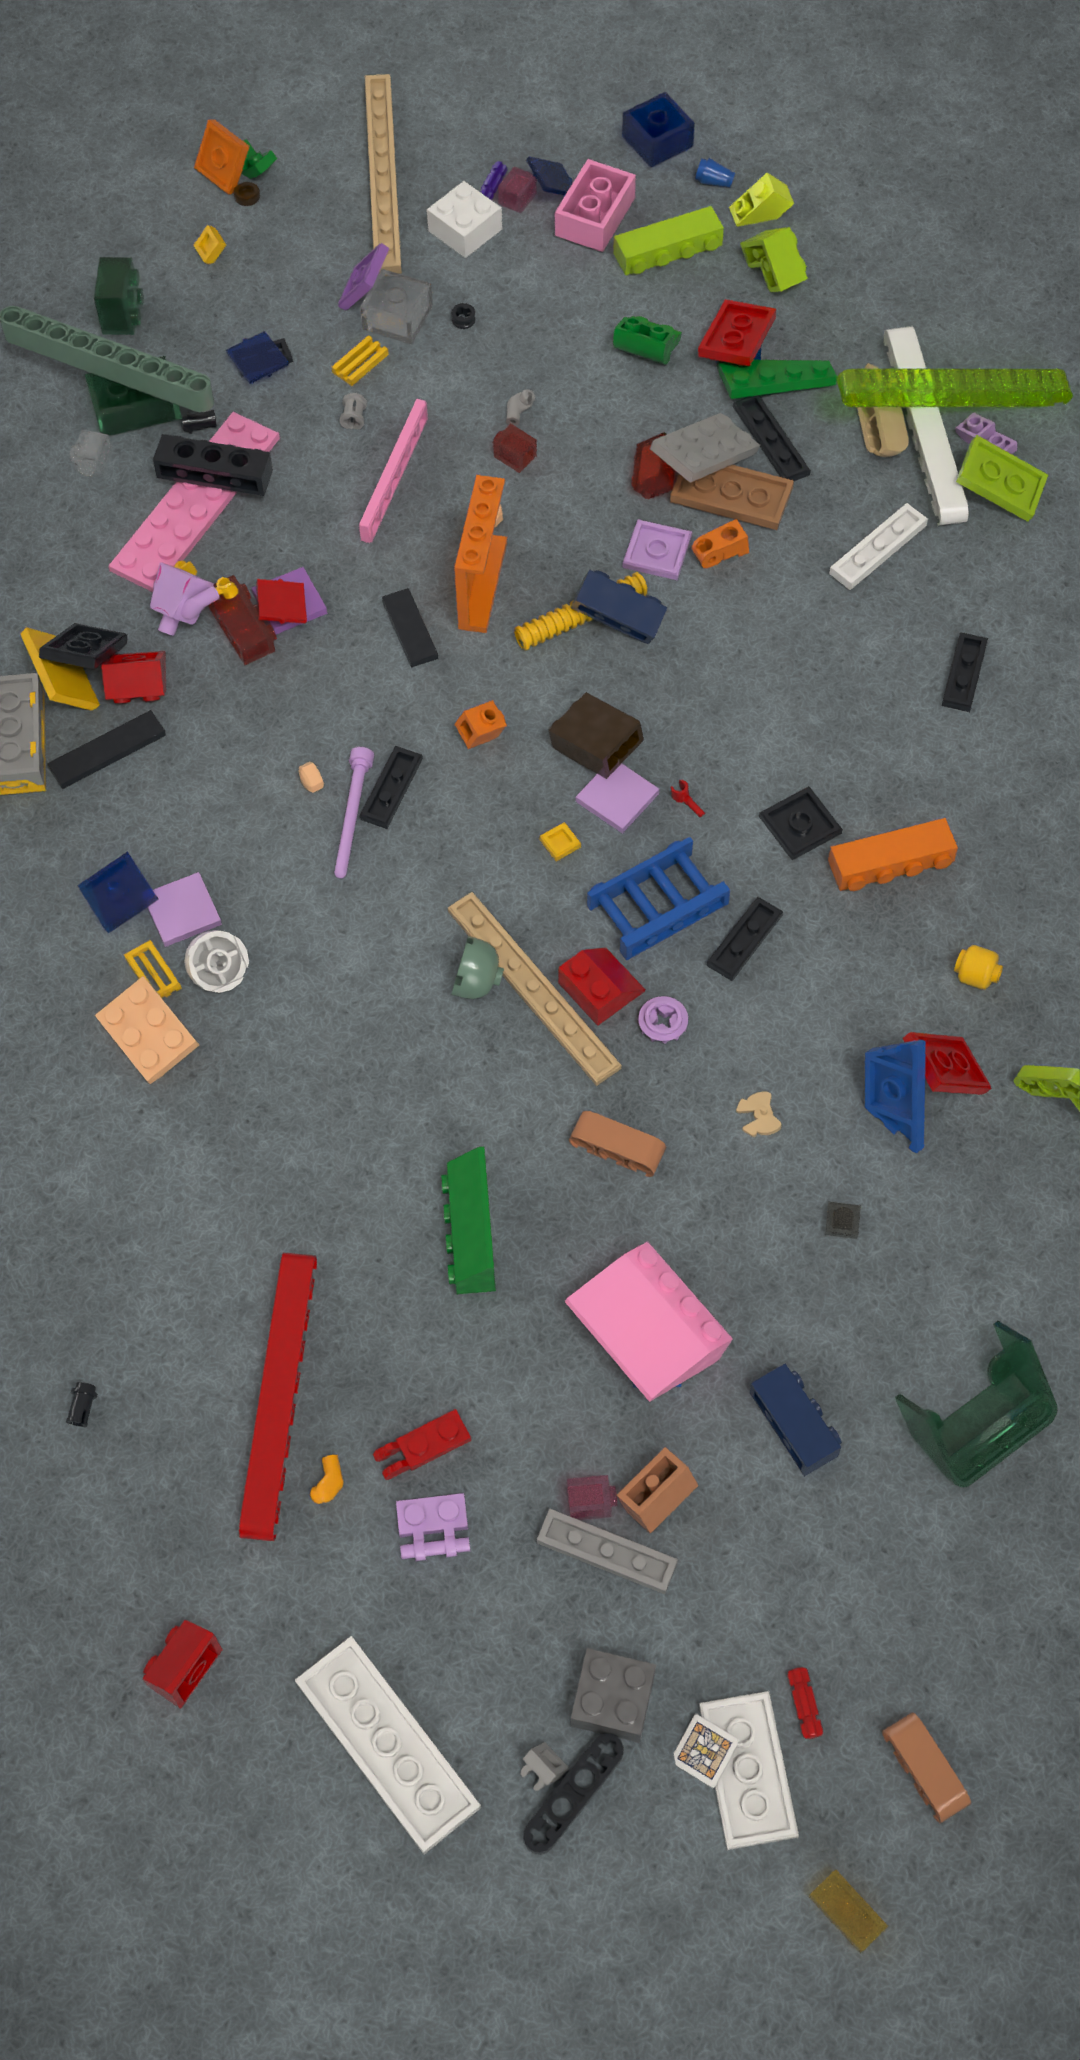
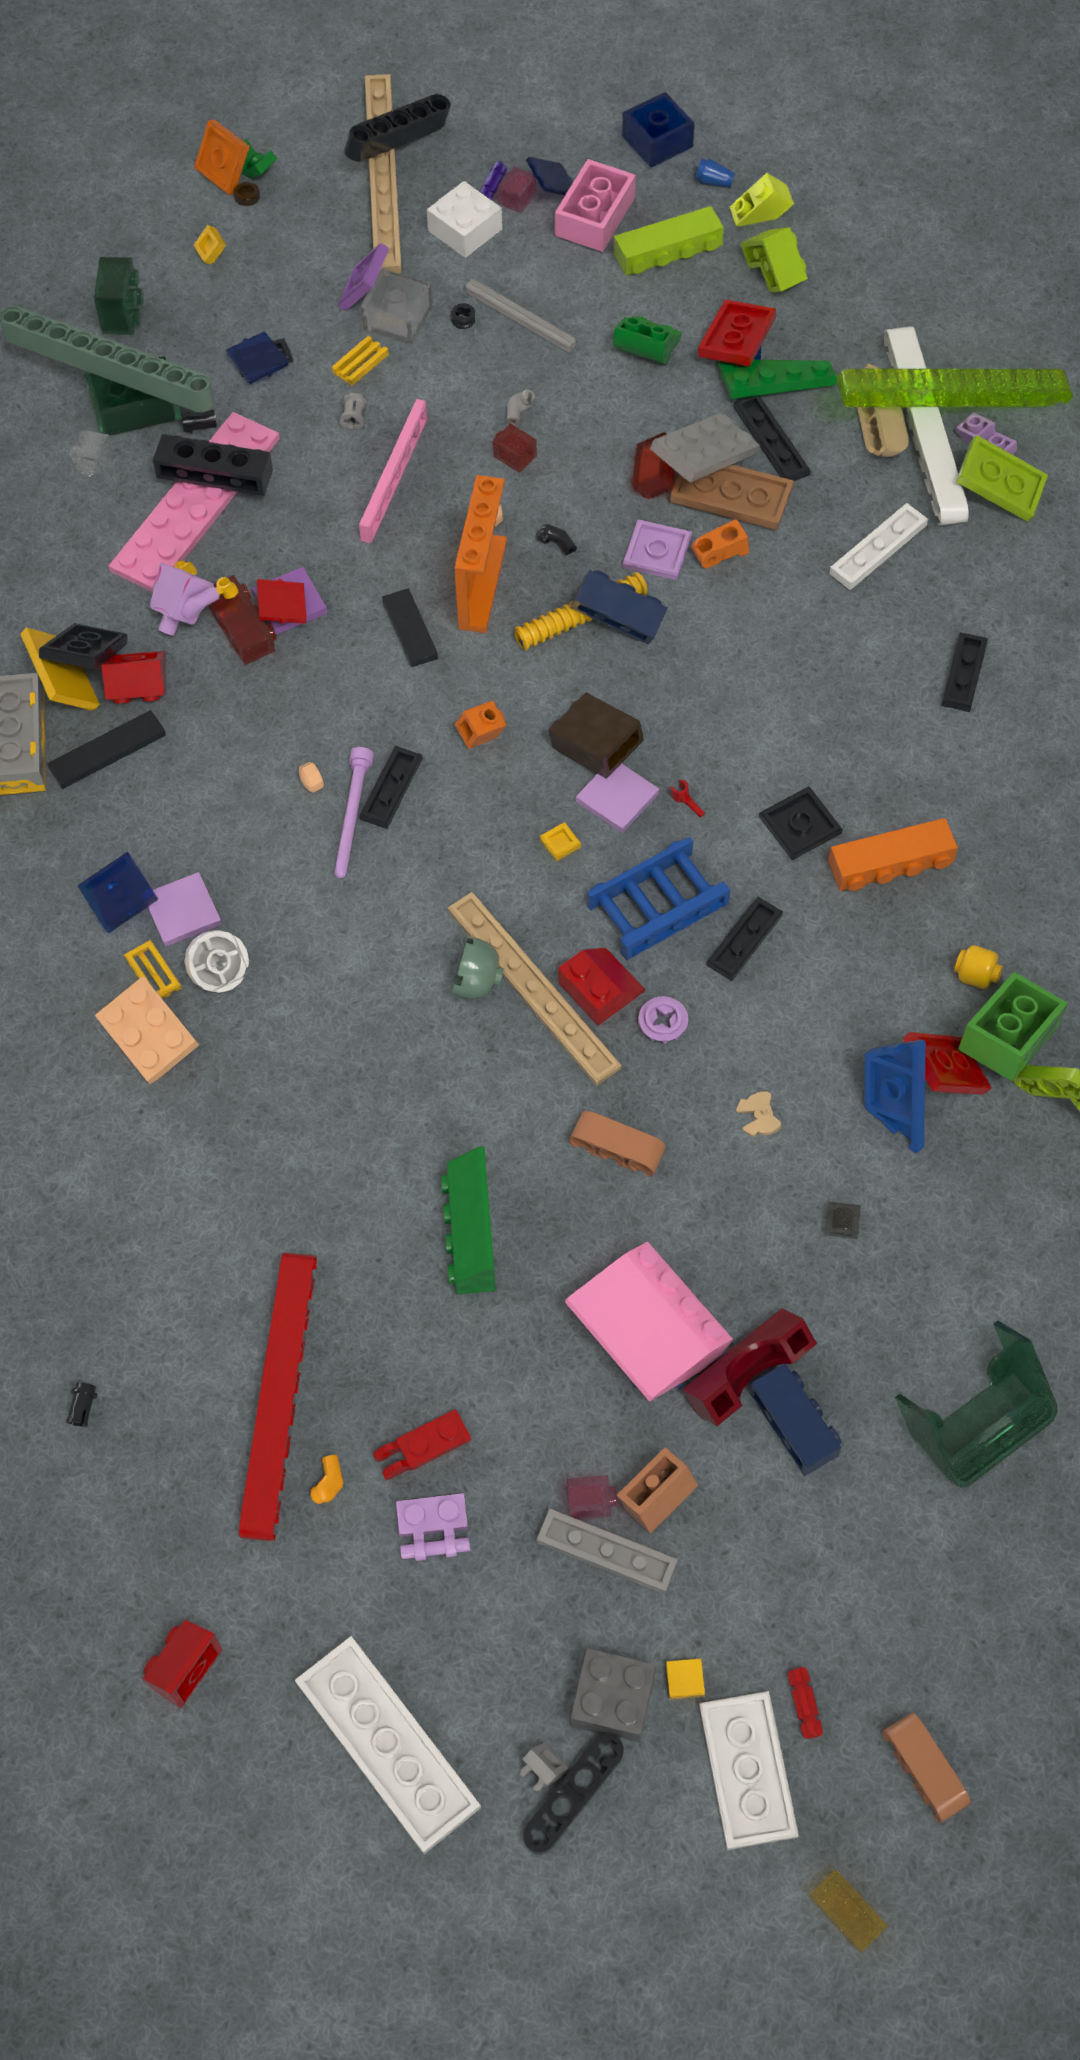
sticker [674,1714,739,1788] -> none
none -> black beam [344,94,451,162]
none -> light grey axle [466,279,577,352]
none -> black arm [536,524,577,556]
none -> yellow tile [666,1659,705,1699]
none -> dark red arch [682,1308,817,1426]
none -> bright green brick [958,972,1068,1082]

